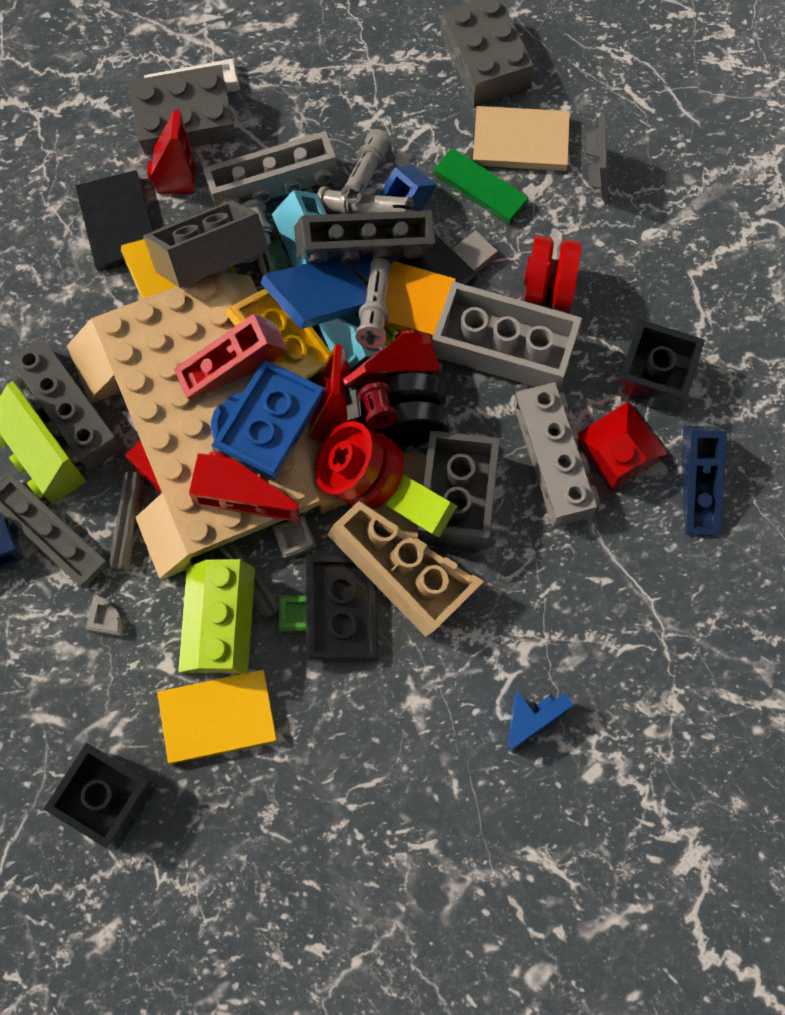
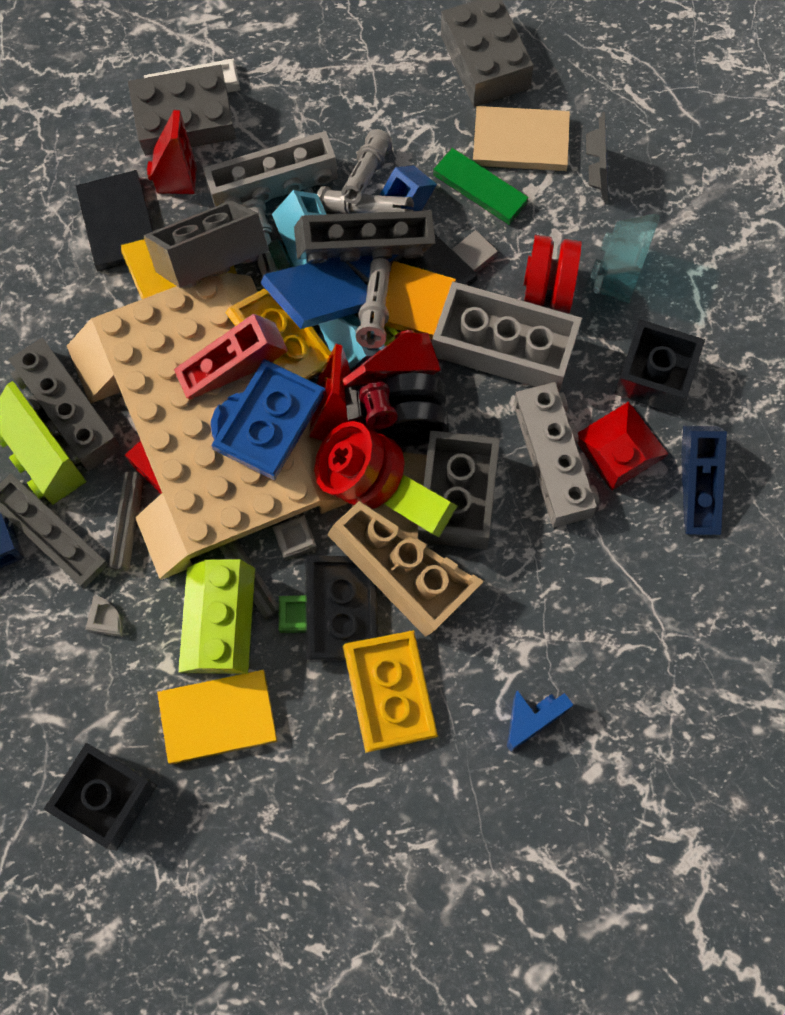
red slope [189,451,300,522] -> none
none -> yellow tile [343,630,438,753]
none -> clear light blue slope [590,214,660,304]

